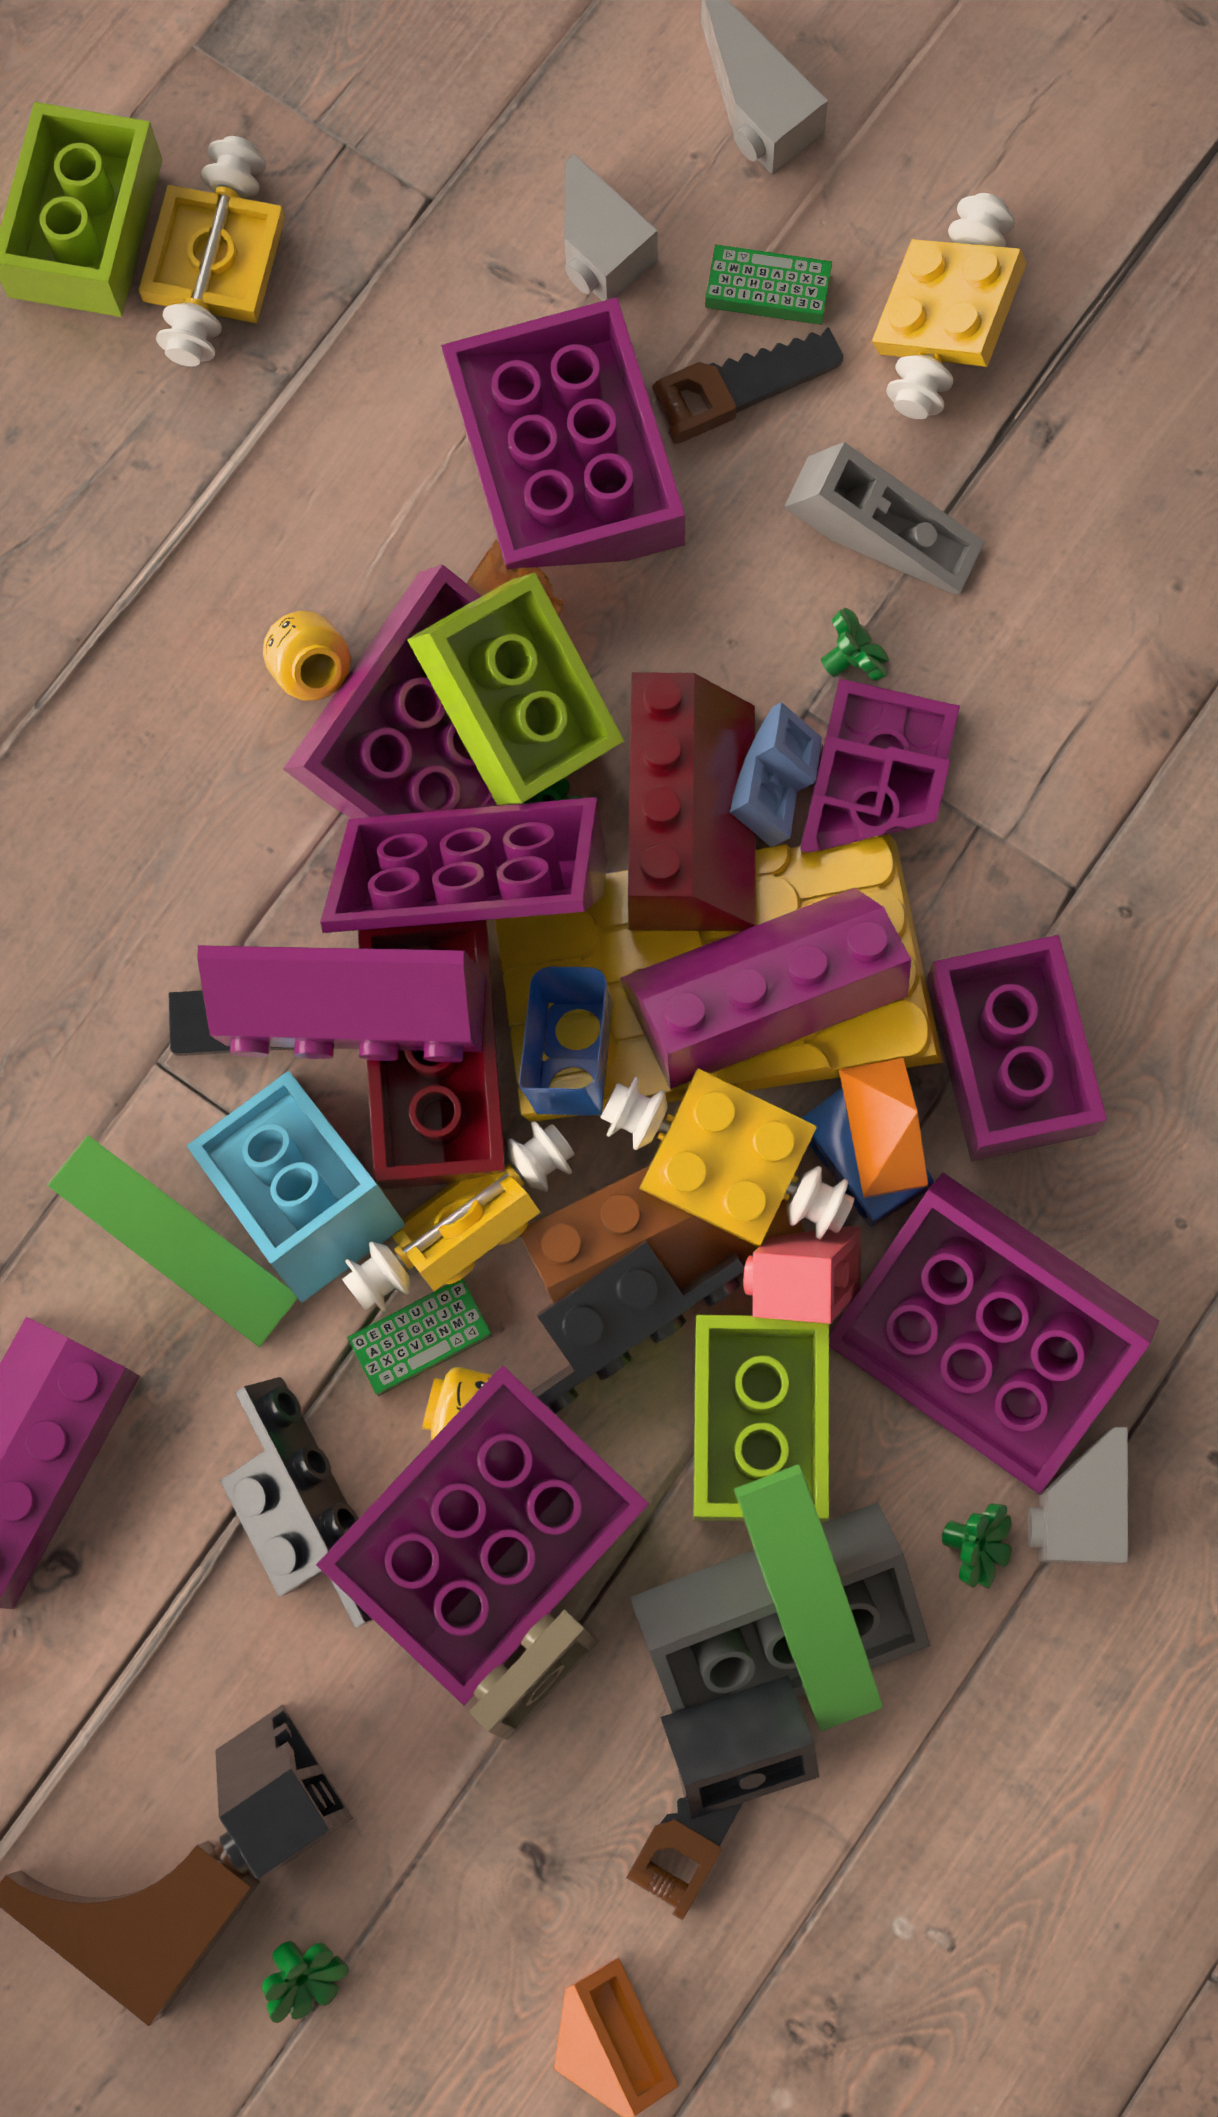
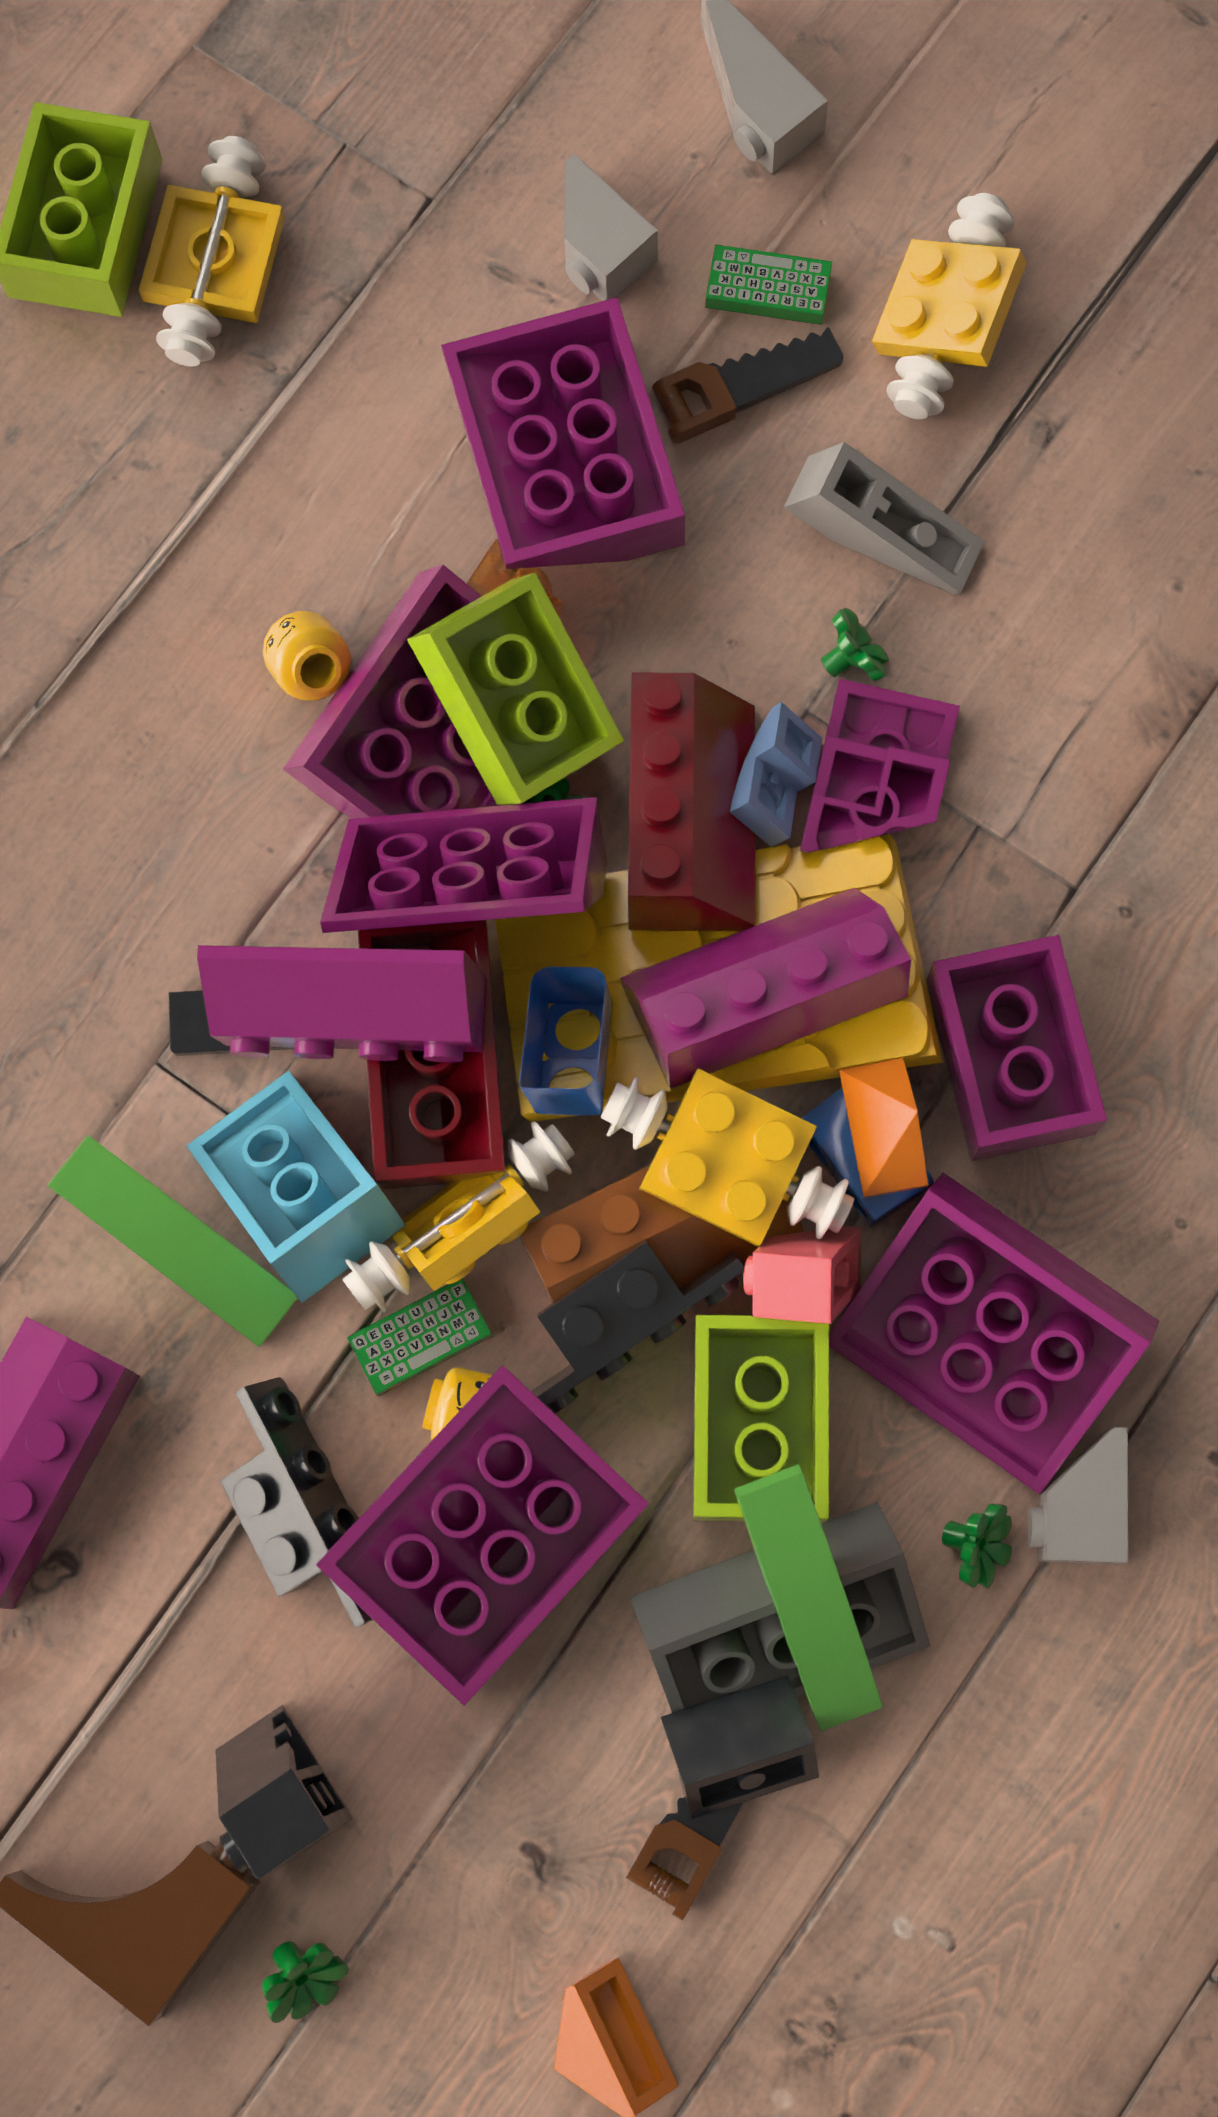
dark tan plate [469,1610,599,1740] -> none

